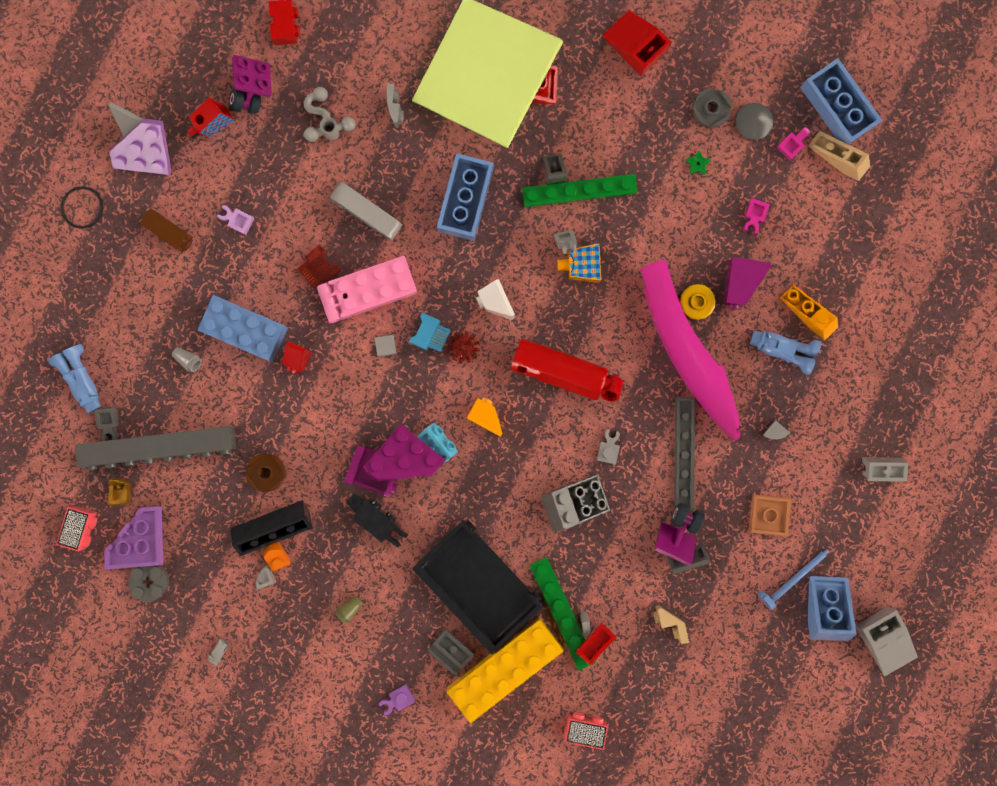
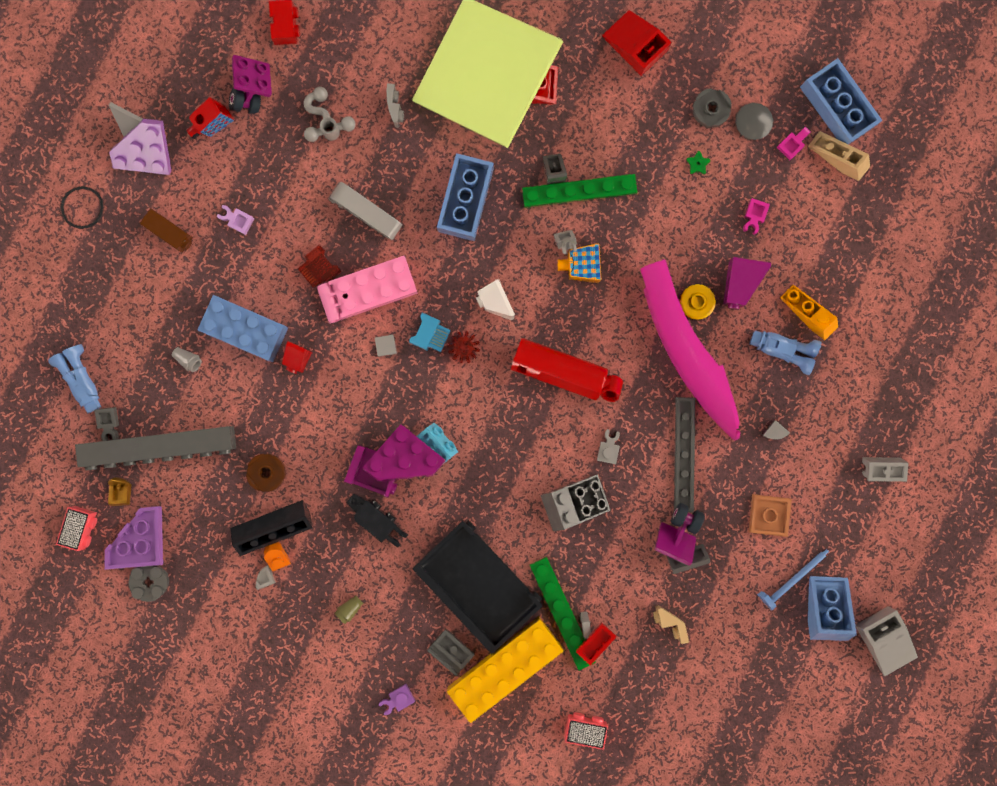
light grey pin [207,638,230,665] -> none
light orange slope [467,397,502,437] -> none

